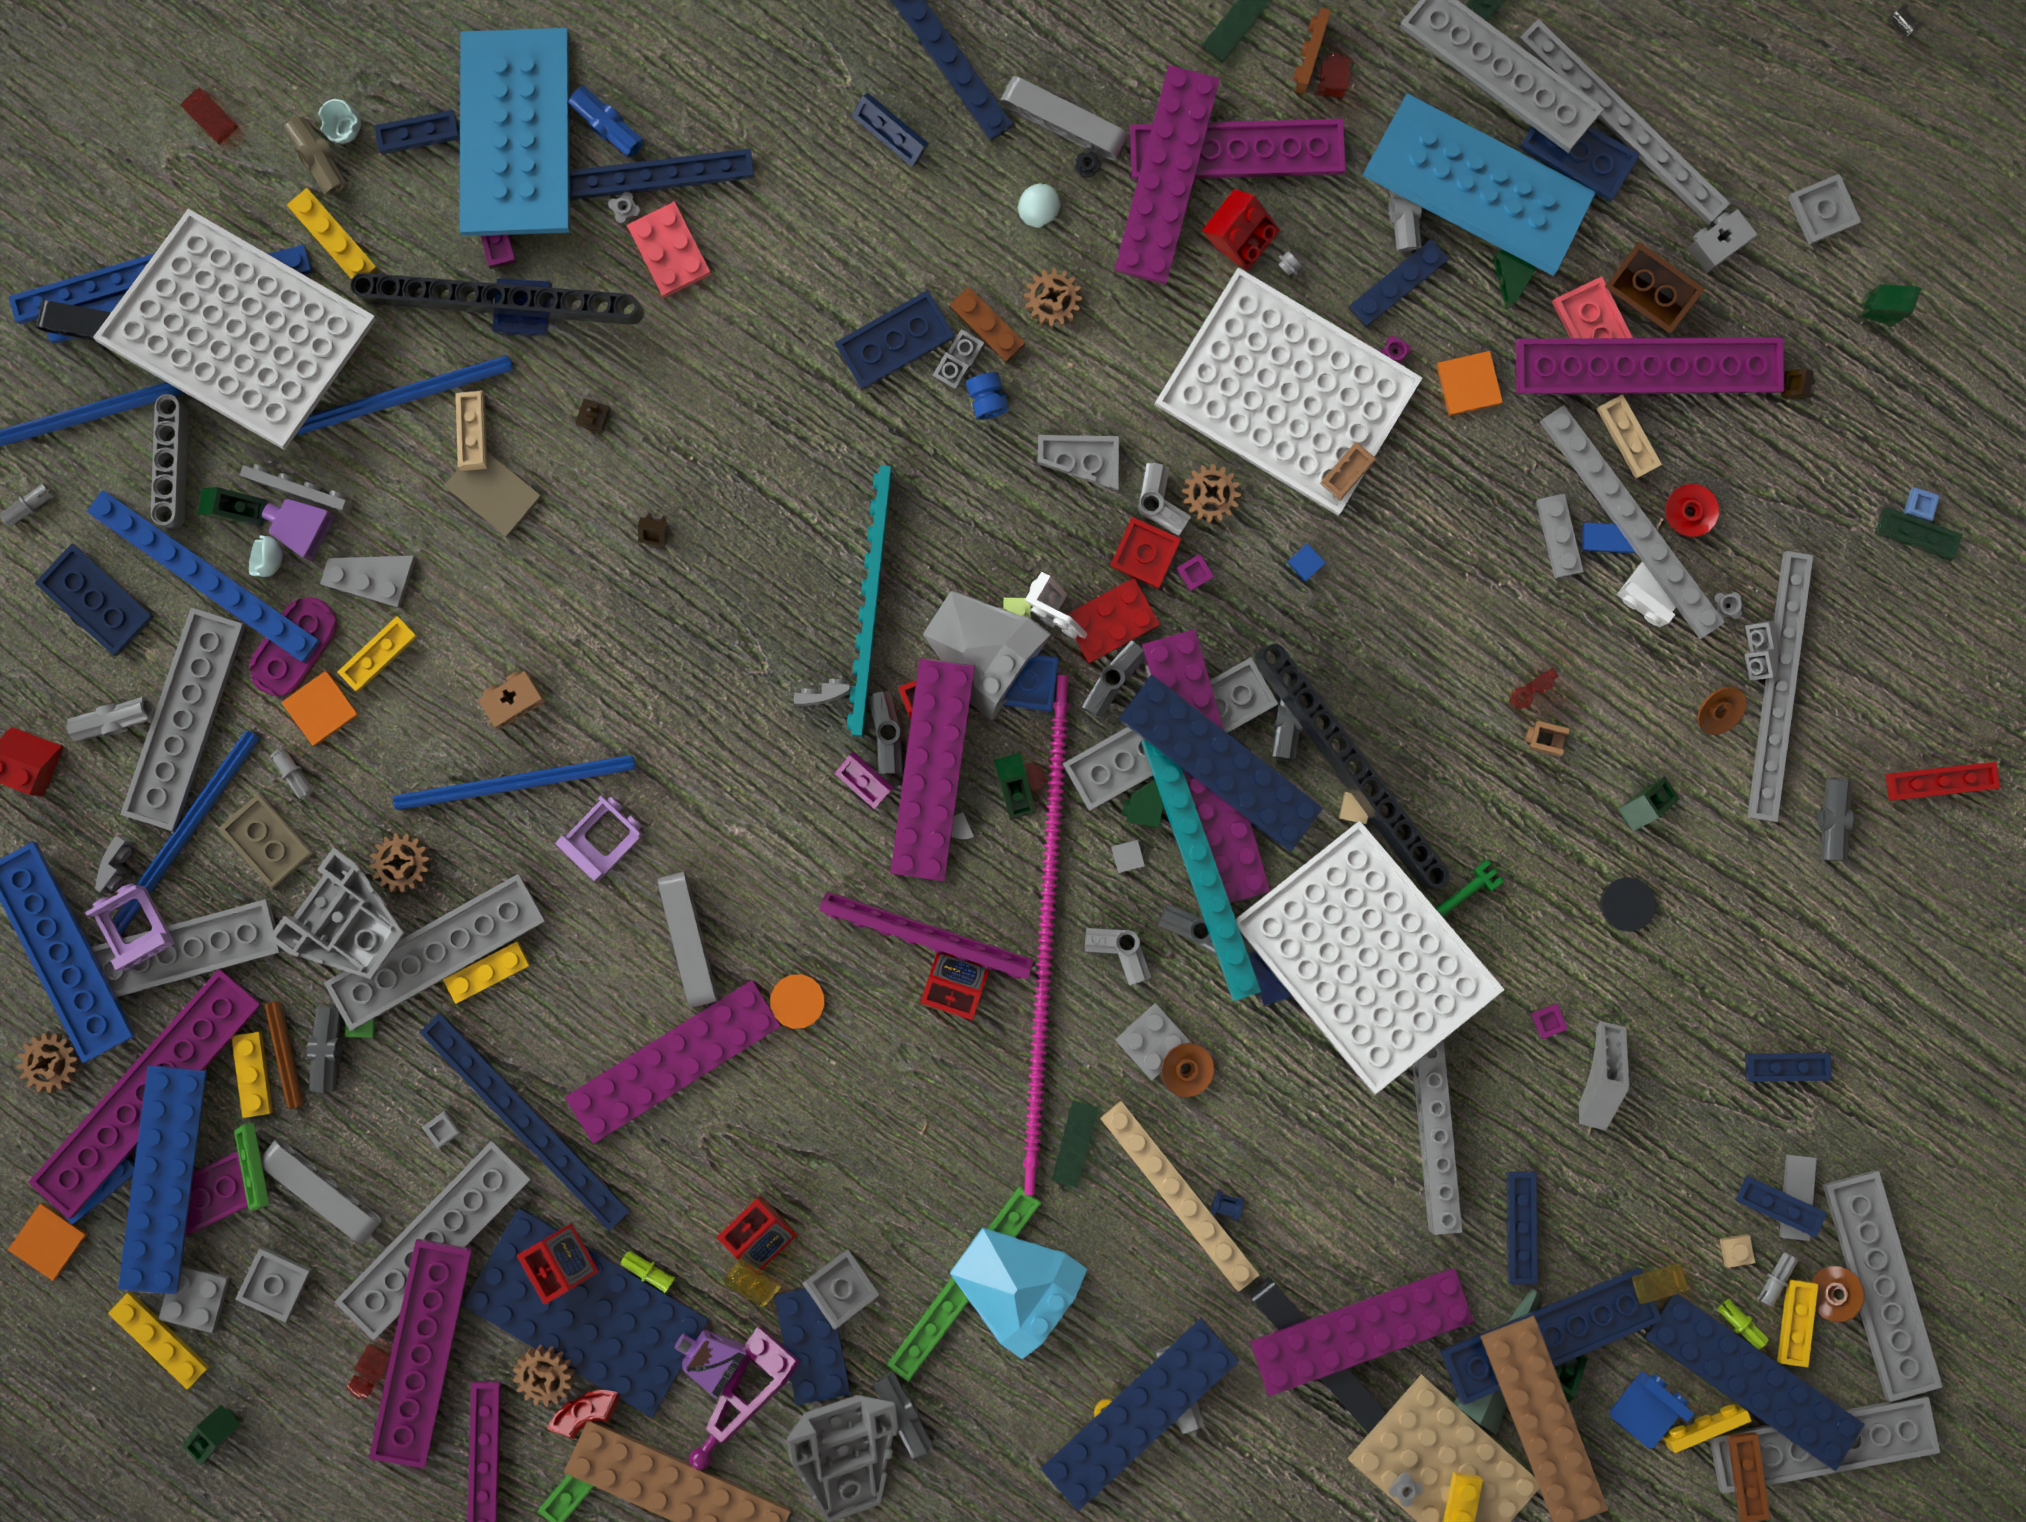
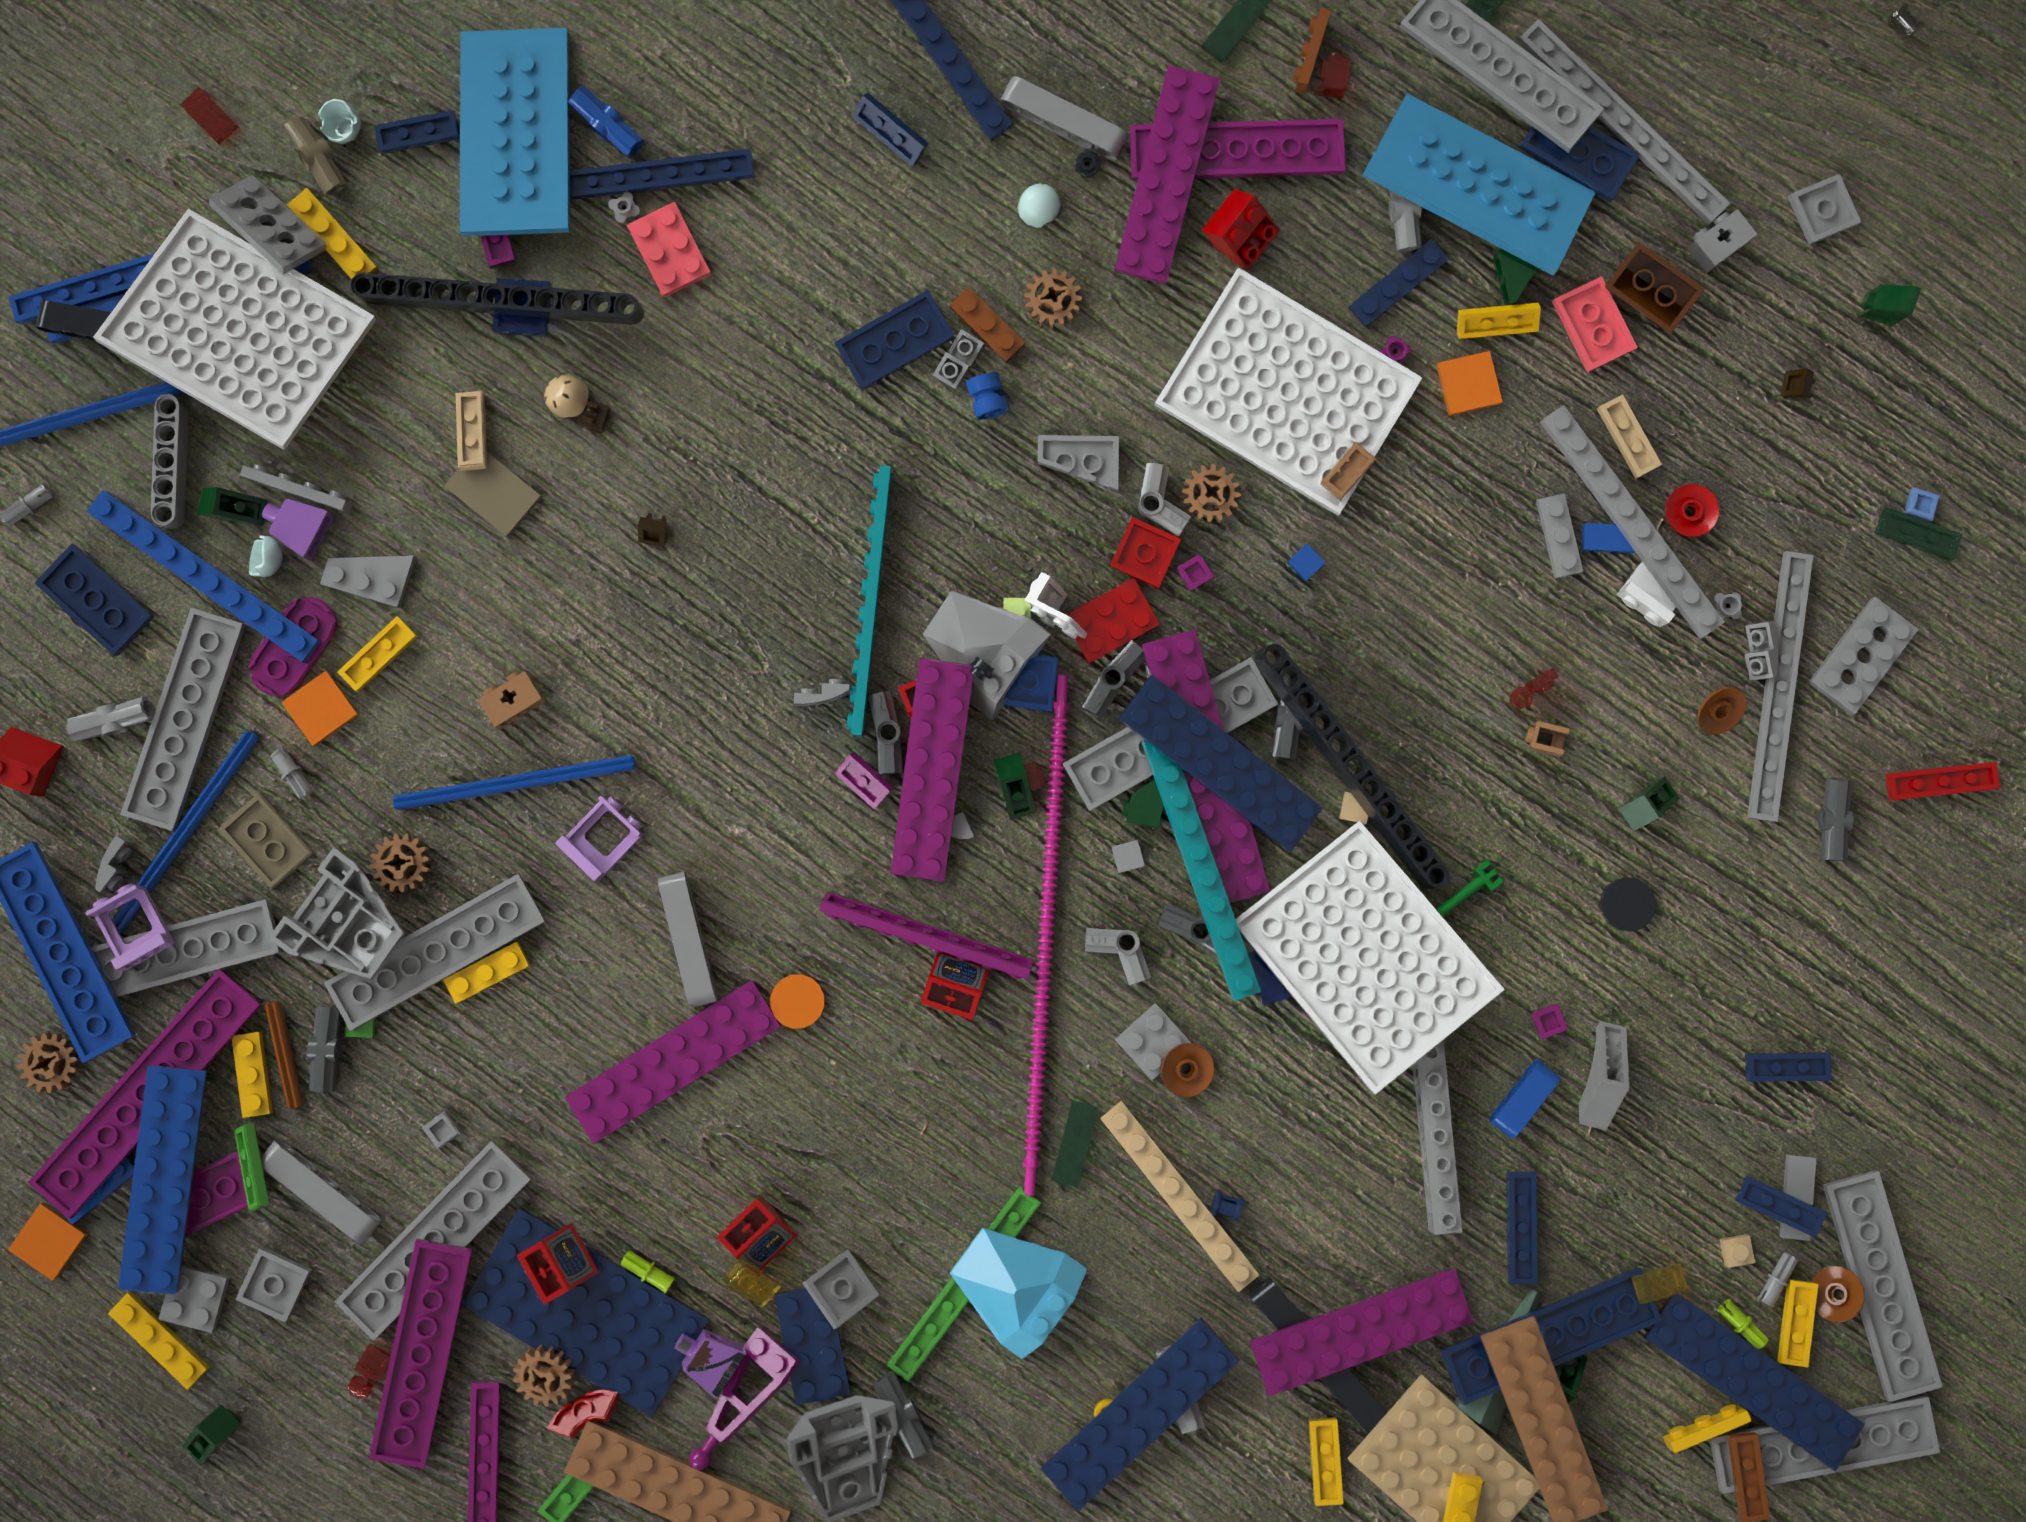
blue axle [295,355,513,436] -> none
dark blue plate [419,1013,631,1231] -> none
light grey plate [1278,251,1303,276] -> none
light grey plate [1389,1472,1423,1507] -> none
magenta plate [1516,338,1784,395] -> none
blue bracket [1609,1371,1694,1449] -> none
none -> light grey plate [209,175,326,274]
none -> tan helmet [544,375,589,418]
none -> black plate [969,656,994,681]
none -> yellow plate [1308,1417,1343,1506]
none -> yellow plate [1457,303,1541,339]
none -> blue beam [1489,1059,1560,1139]
none -> light grey plate [1808,597,1919,715]

